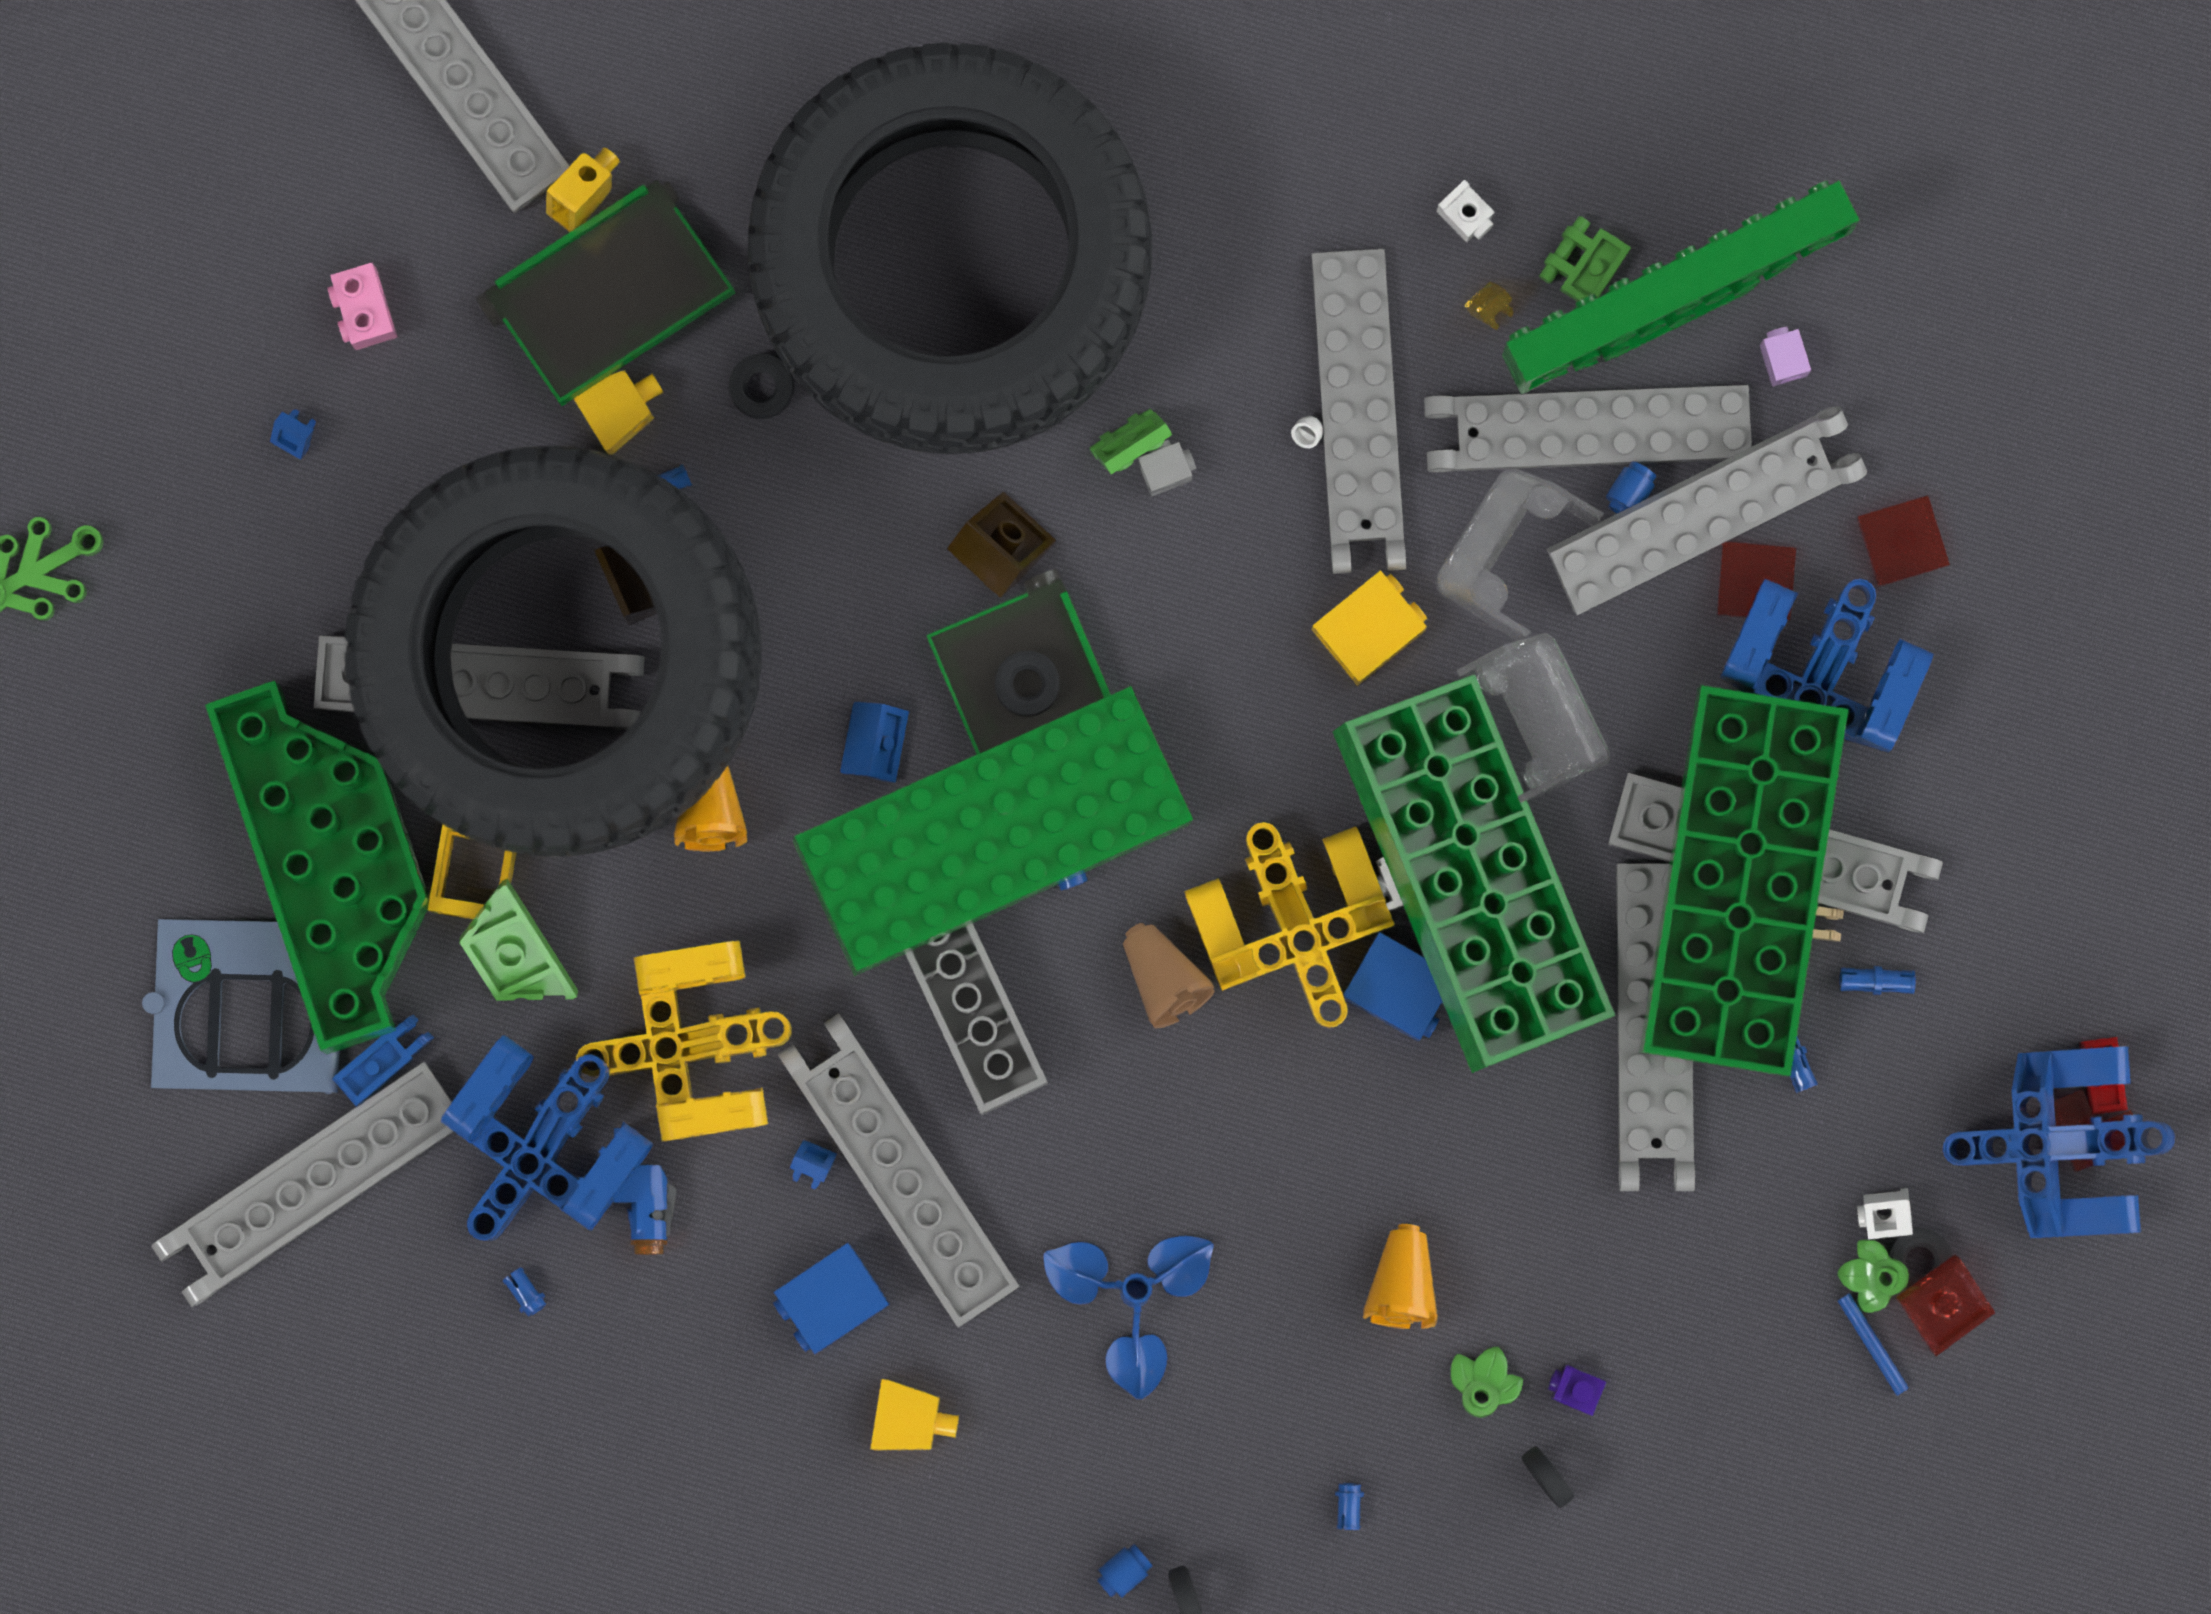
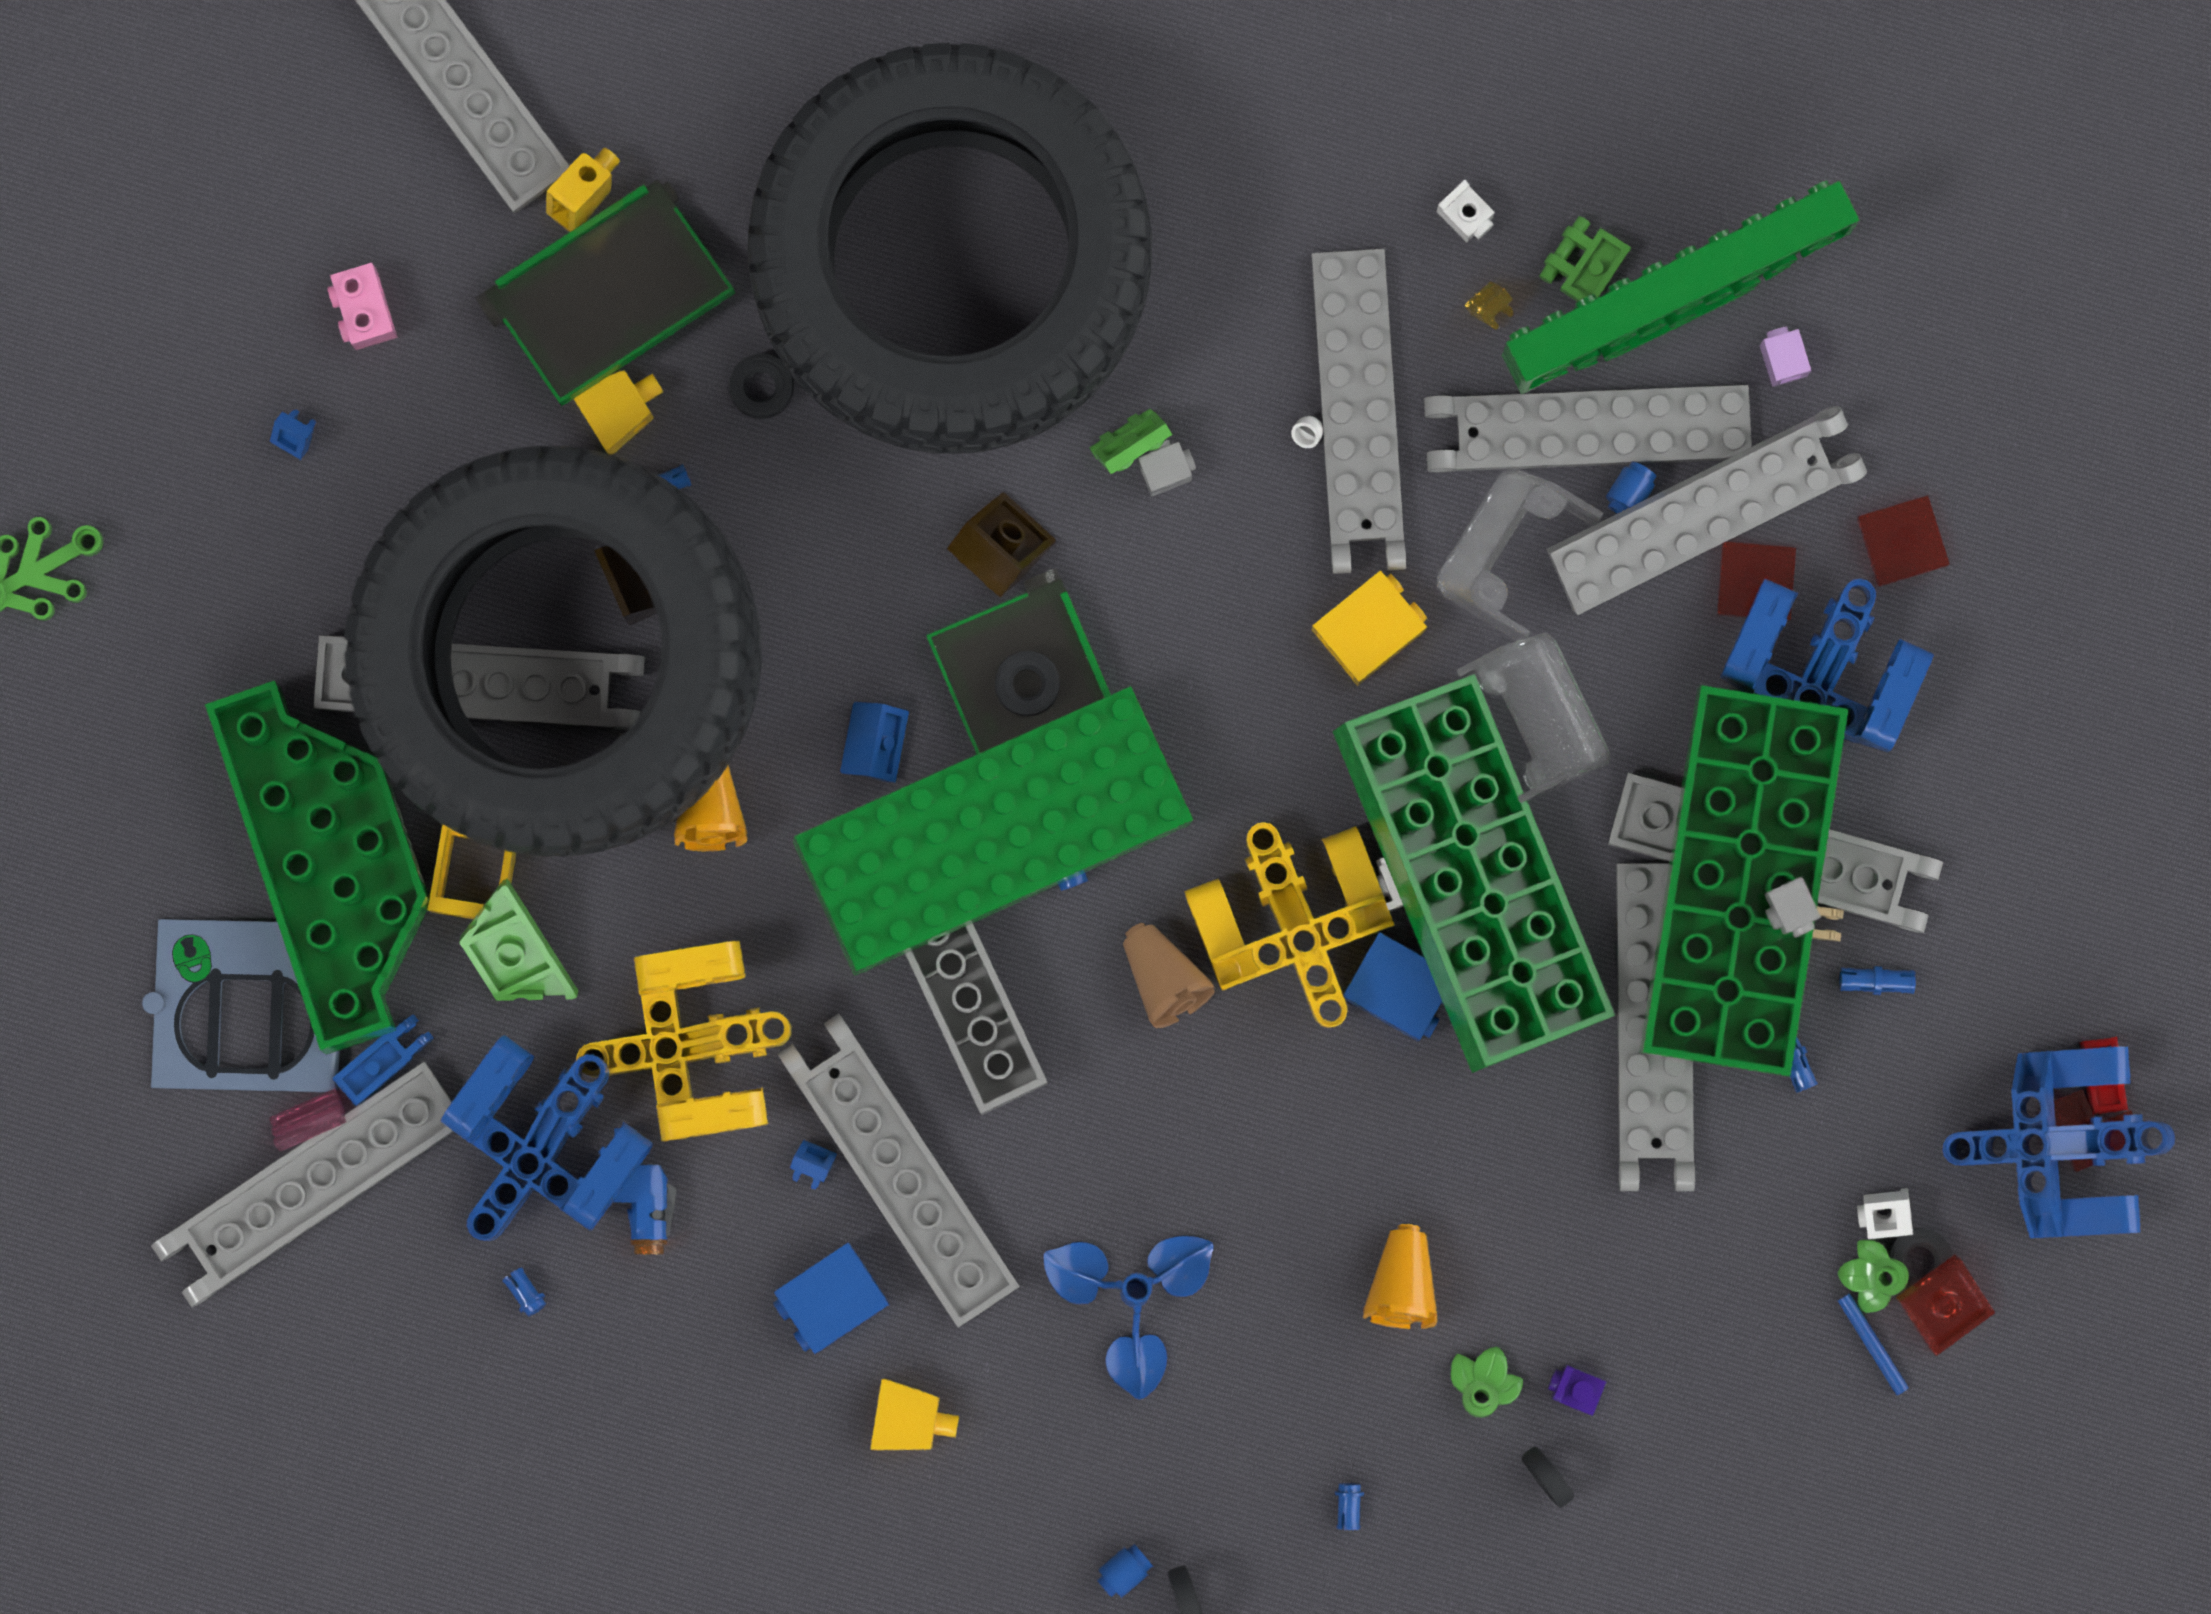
none -> clear pink tile [269,1089,346,1152]
none -> light grey brick [1764,877,1821,937]

